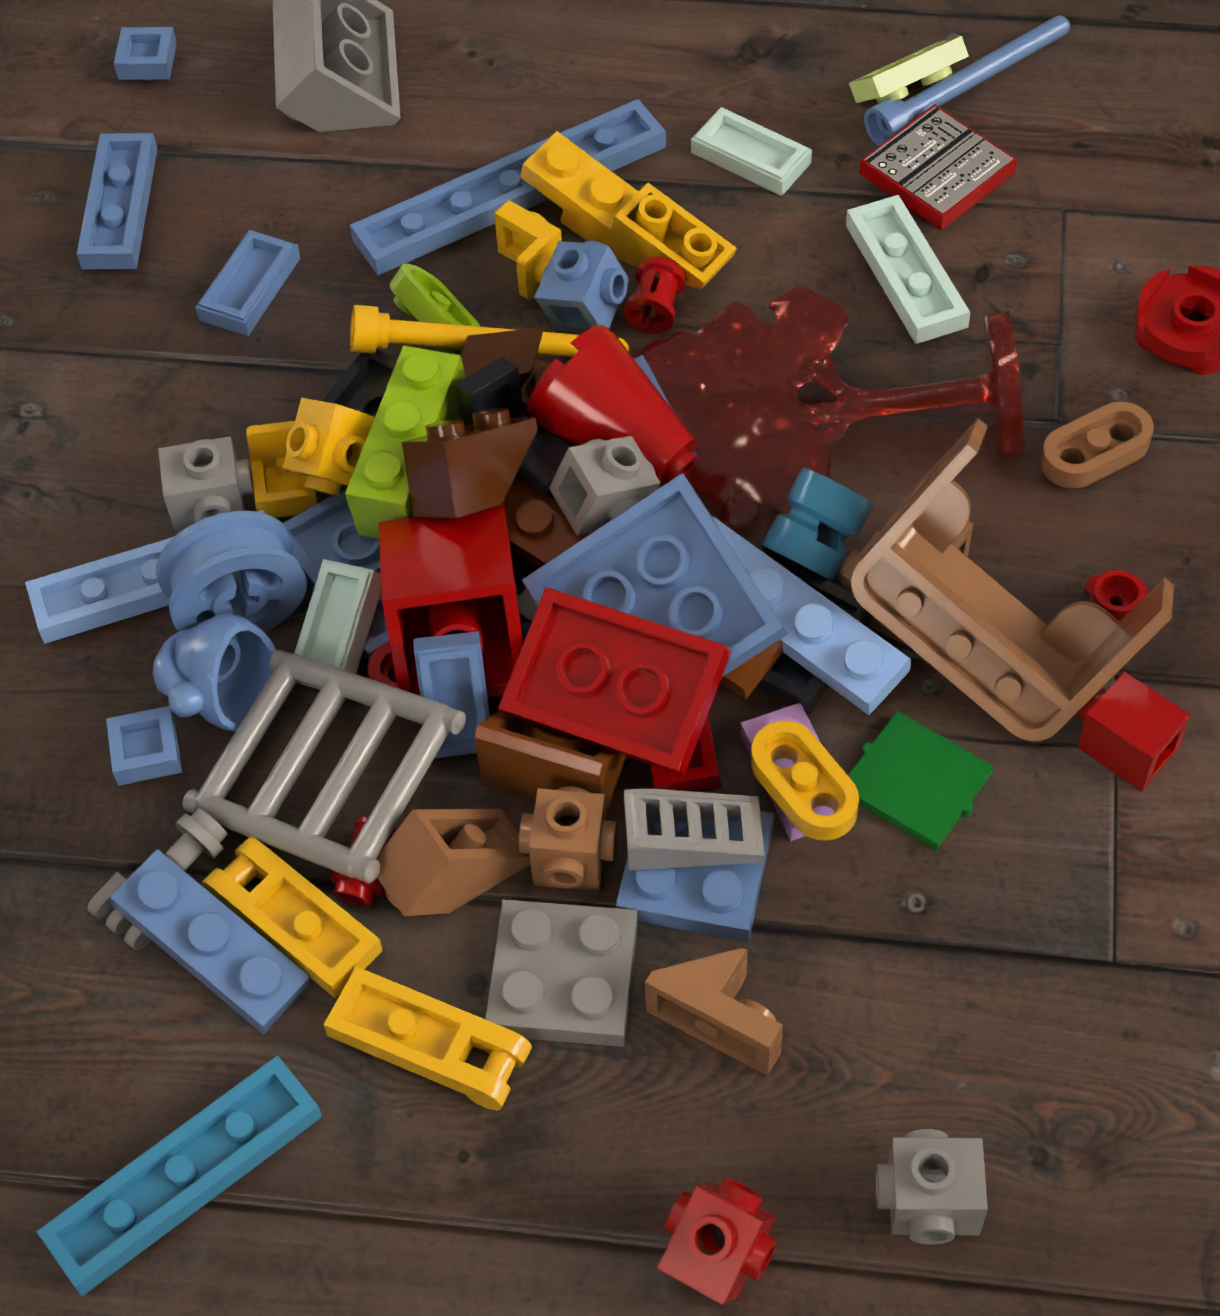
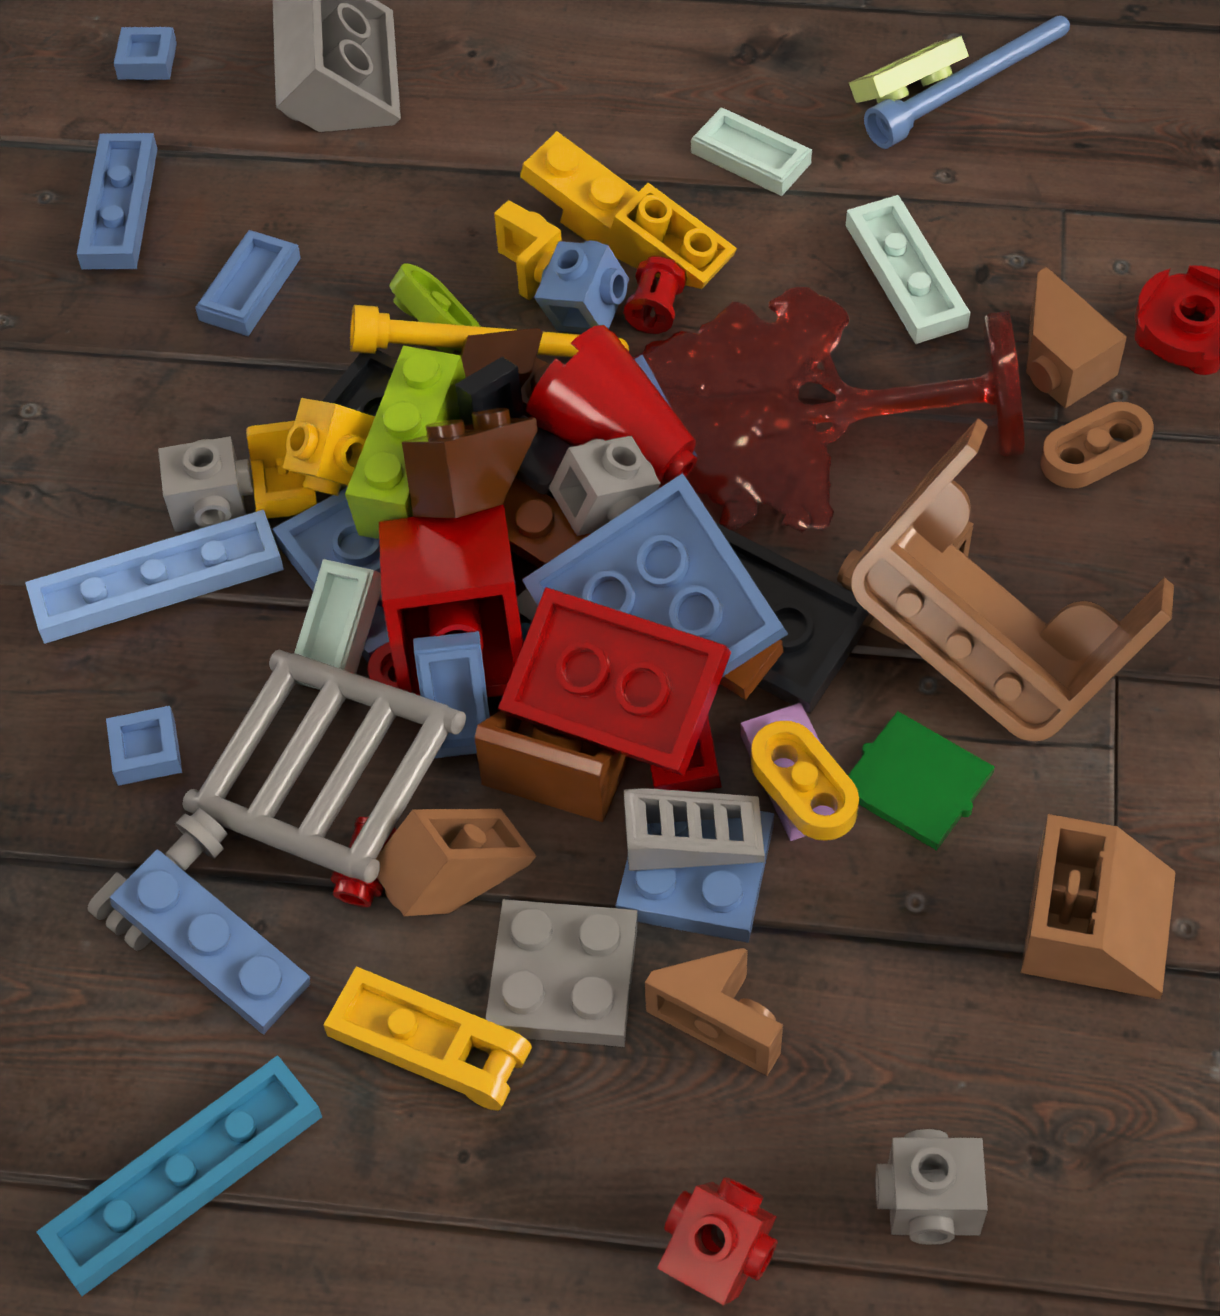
medium blue piece [152,613,276,732] -> none
medium blue wheel [156,511,307,633] -> none
yellow plate [201,837,383,998] -> none
medium blue plate [350,99,666,276] -> none
medium nougat brick [519,786,618,892] -> none
light blue plate [713,517,911,715] -> none
dark azure wheel [762,467,874,582] -> none
tile [859,104,1017,231] -> none
red brick [1077,671,1191,791] -> none
red plate [1084,570,1147,621] -> none
none -> medium nougat slope [1021,814,1176,999]
none -> medium nougat slope [1026,267,1127,409]

